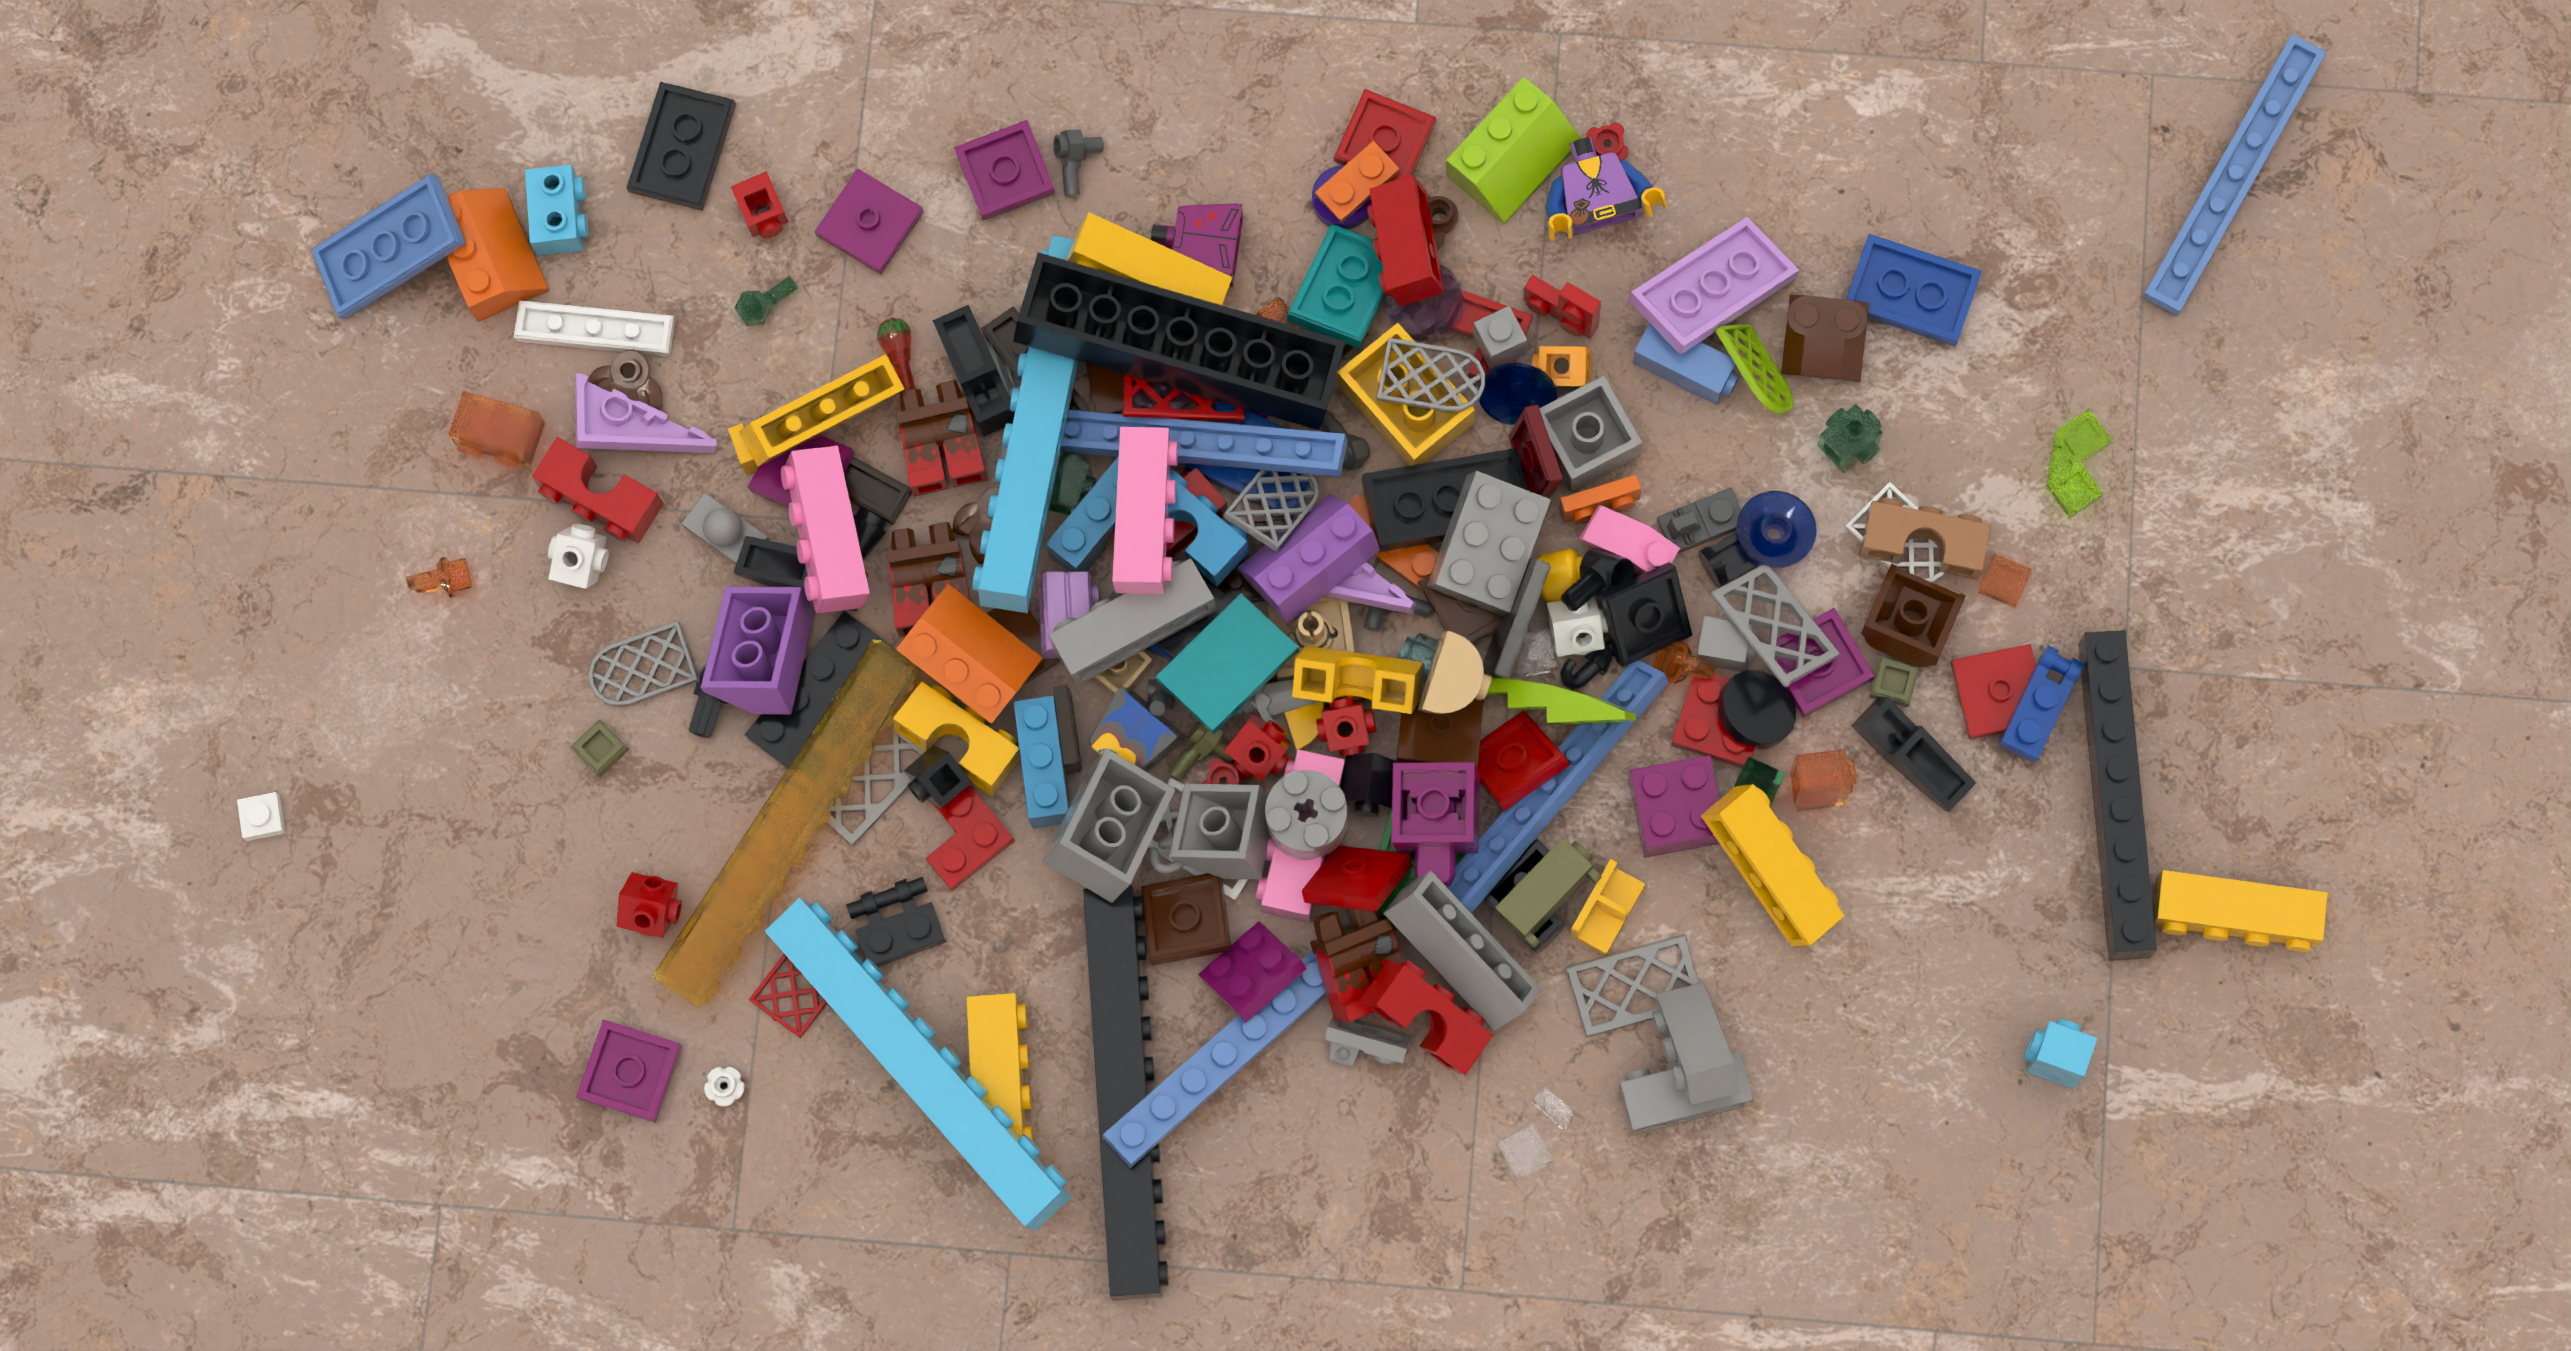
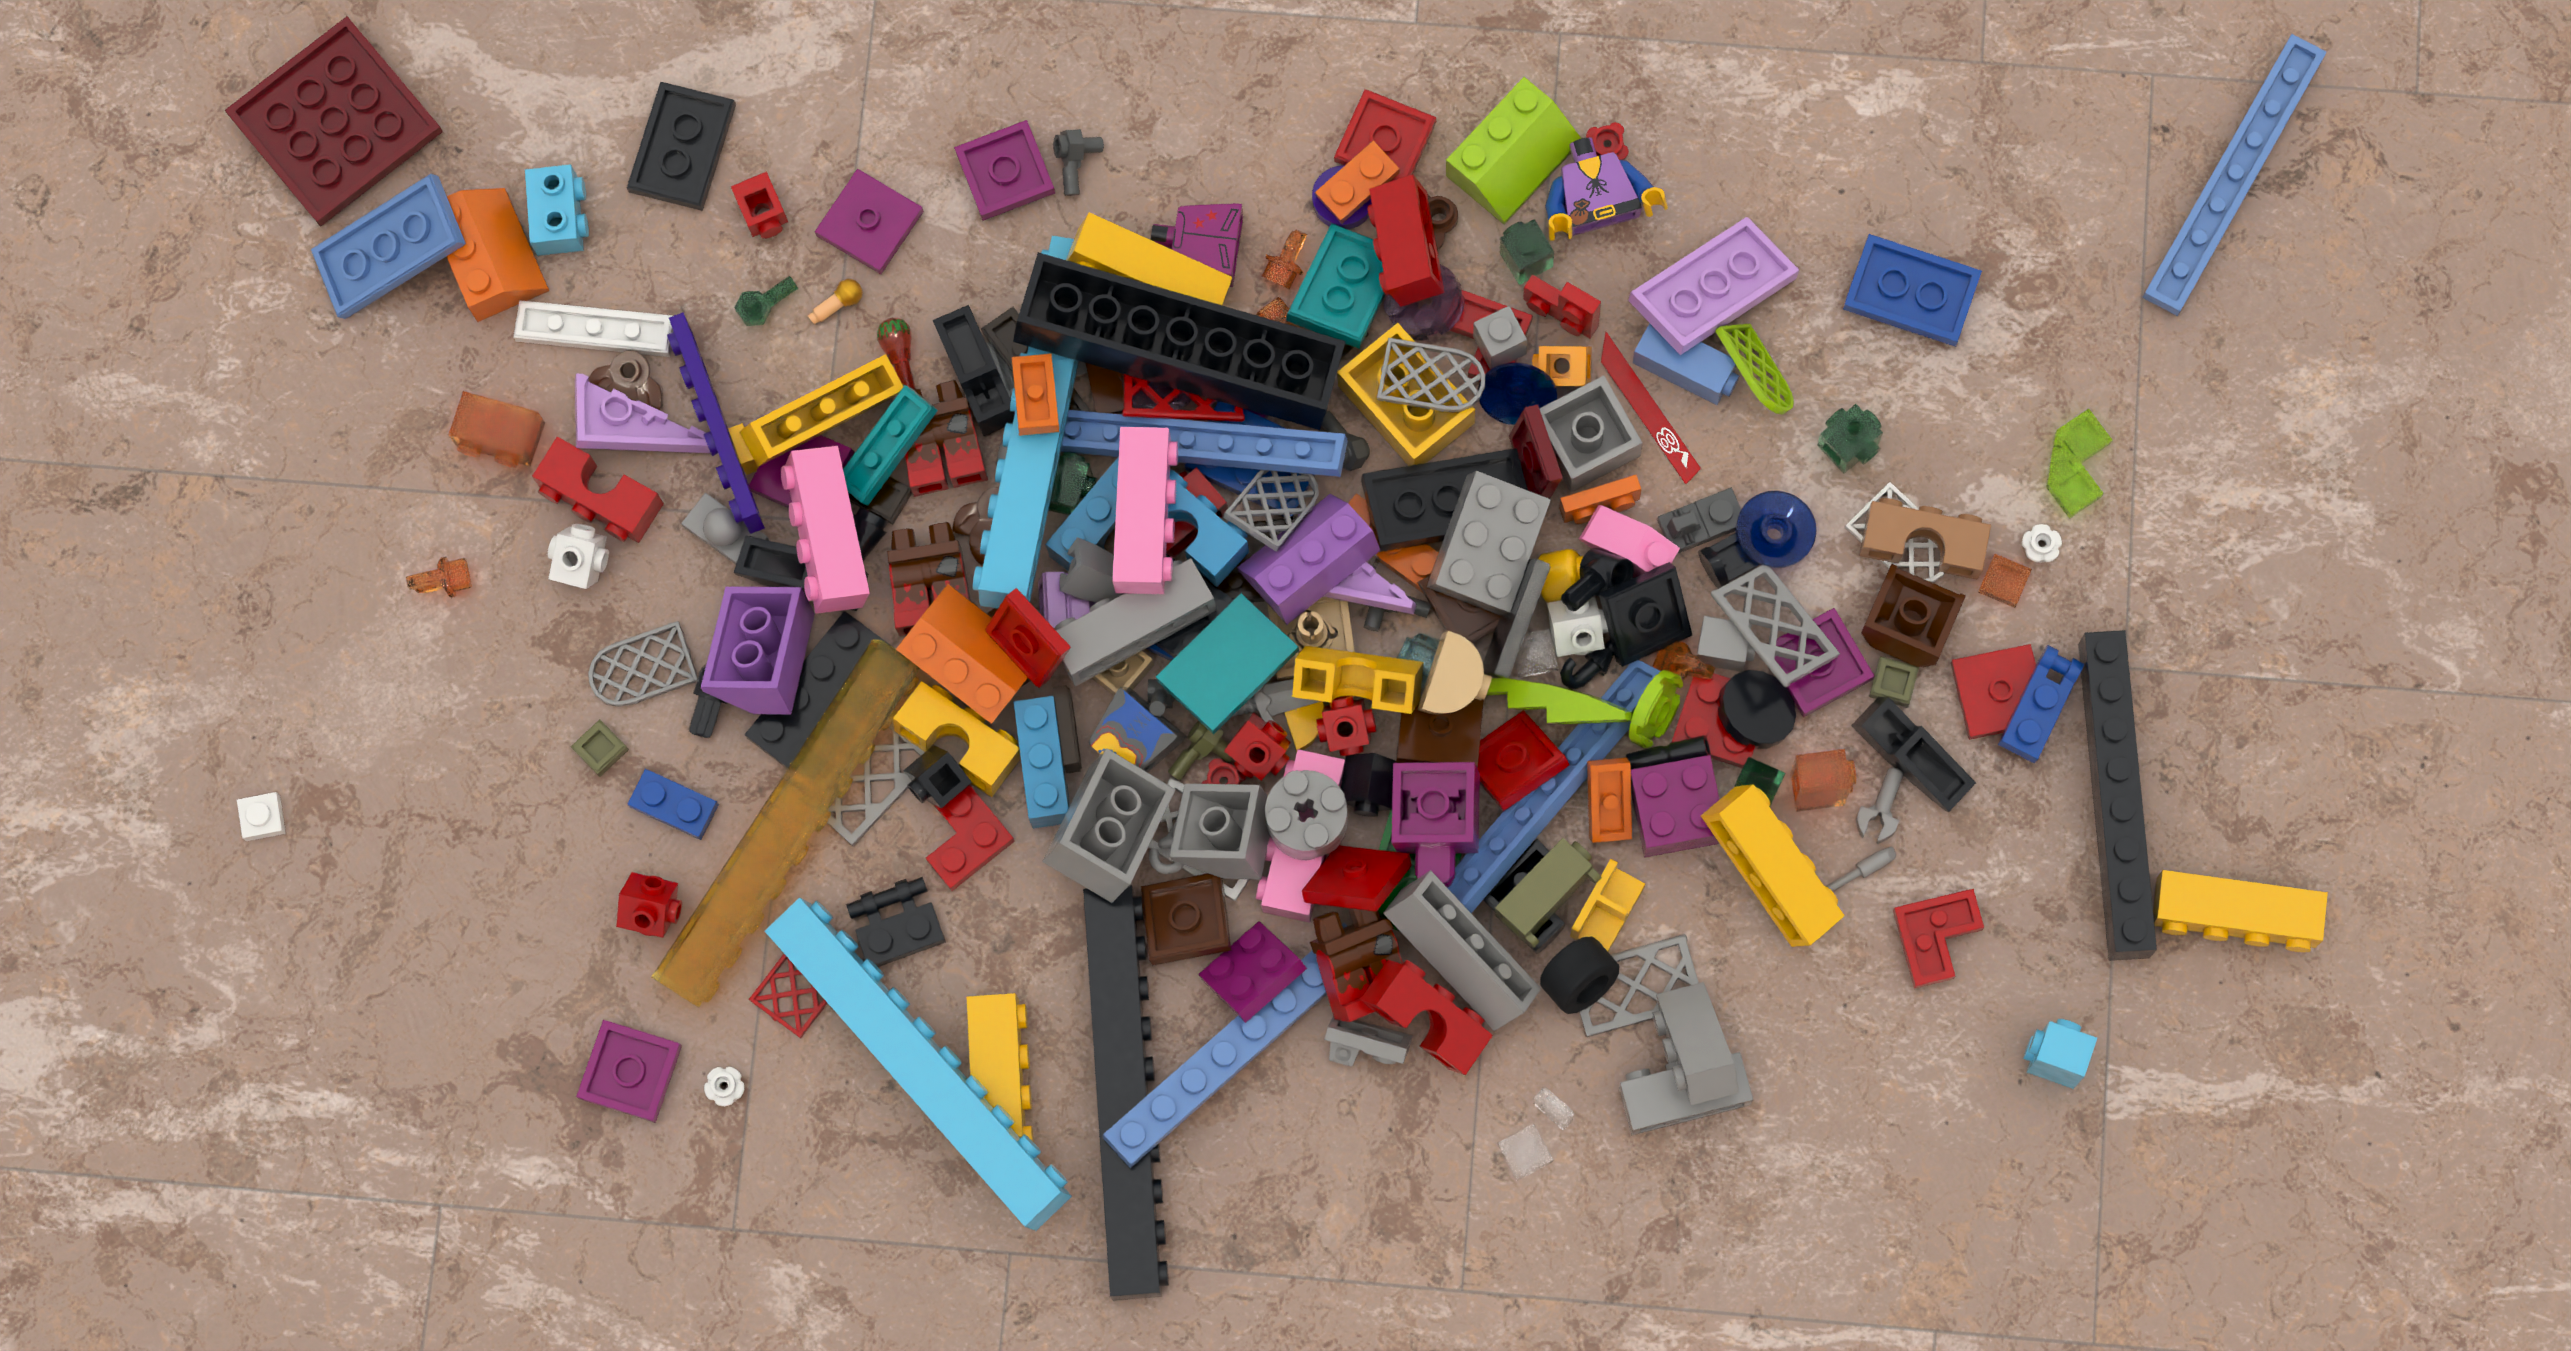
reddish brown slope [1781,294,1869,382] -> none
none -> dark red plate [225,16,443,227]
none -> blue plate [627,769,719,840]
none -> dark purple plate [667,312,765,534]
none -> piece [808,279,863,325]
none -> teal tile [843,385,938,505]
none -> red plate [985,588,1071,688]
none -> orange plate [1012,353,1059,436]
none -> light grey brick [1060,537,1123,602]
none -> clear orange piece [1262,229,1308,290]
none -> clear green brick [1500,219,1554,285]
none -> black tyre [1540,936,1620,1014]
none -> orange plate [1587,757,1632,843]
none -> red sticker [1601,332,1701,484]
none -> black piece [1626,735,1711,769]
none -> lime tile [1629,670,1683,748]
none -> light grey piece [1826,847,1896,891]
none -> light grey bar [1856,767,1903,844]
none -> red plate [1893,888,1984,989]
none -> white plate [2022,524,2062,563]

